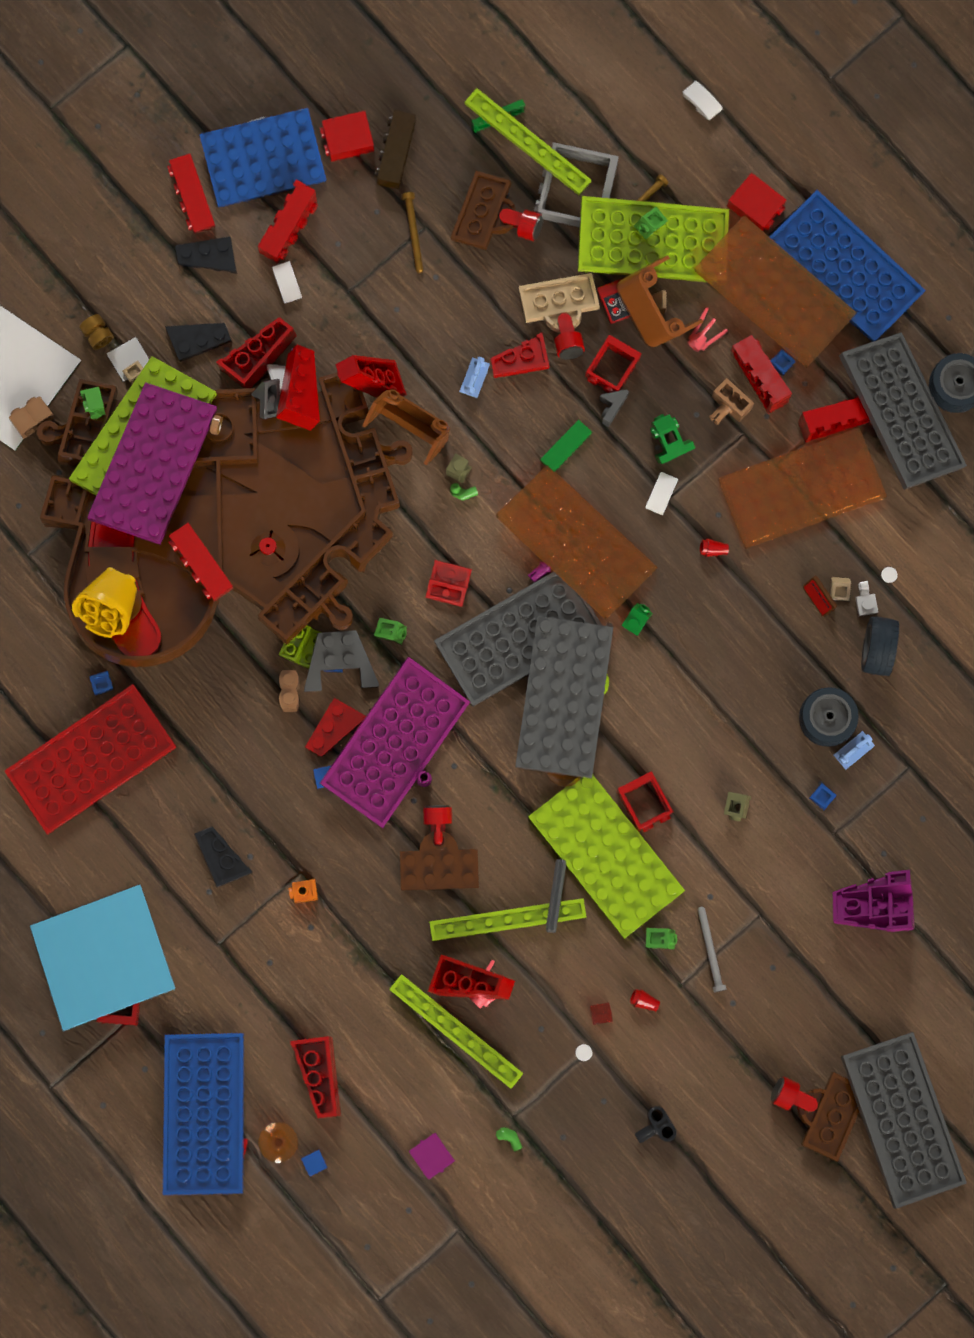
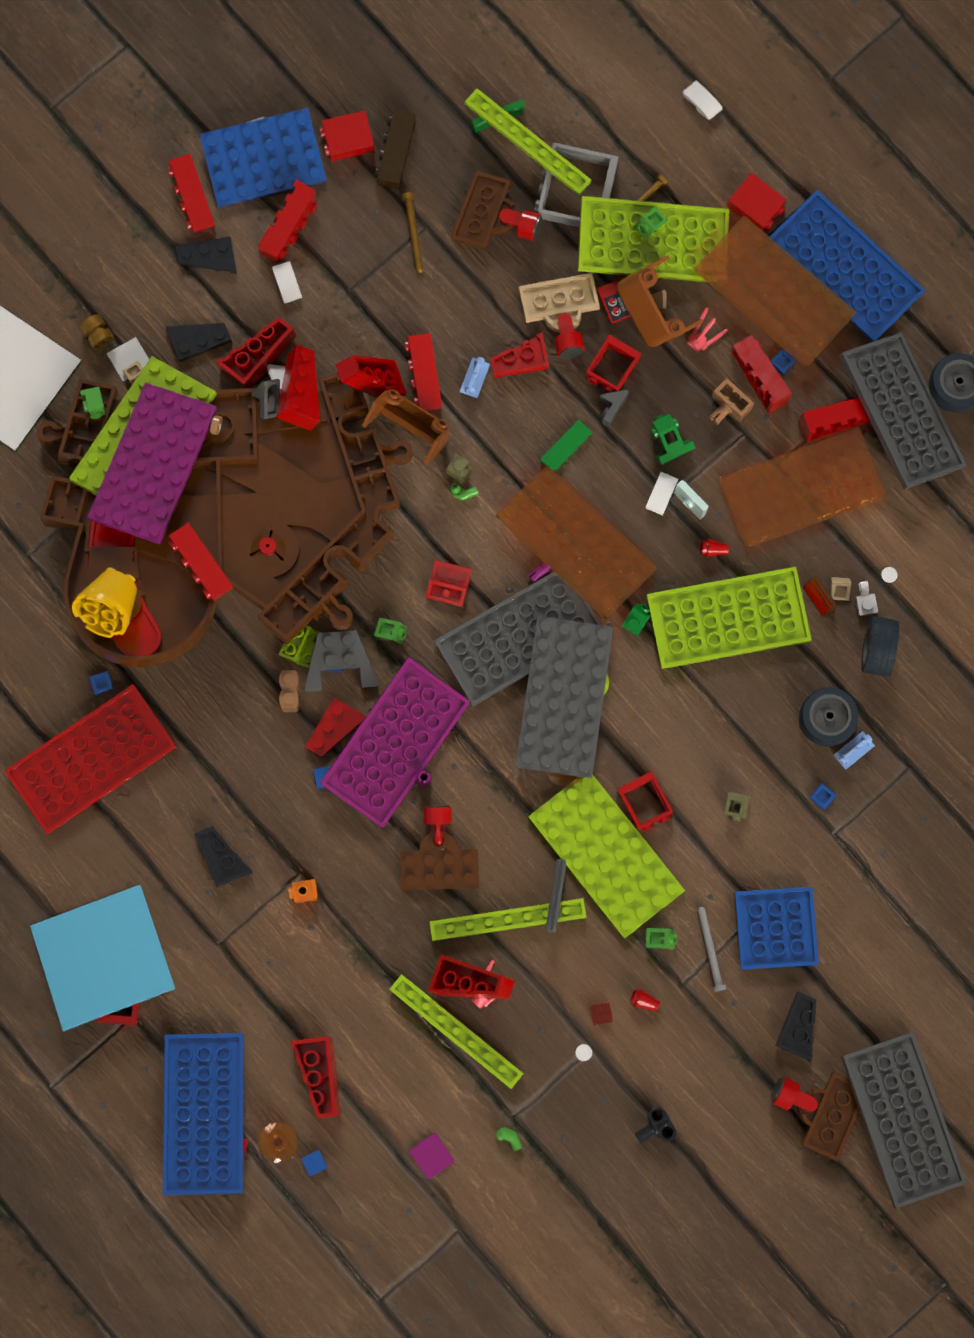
medium nougat brick [8,396,54,439] -> none
magenta wedge [833,870,915,932] -> none
none -> red wedge [405,333,442,411]
none -> lime plate [646,567,812,669]
none -> light aqua plate [674,480,708,520]
none -> blue plate [734,887,819,970]
none -> black wing [775,992,816,1062]

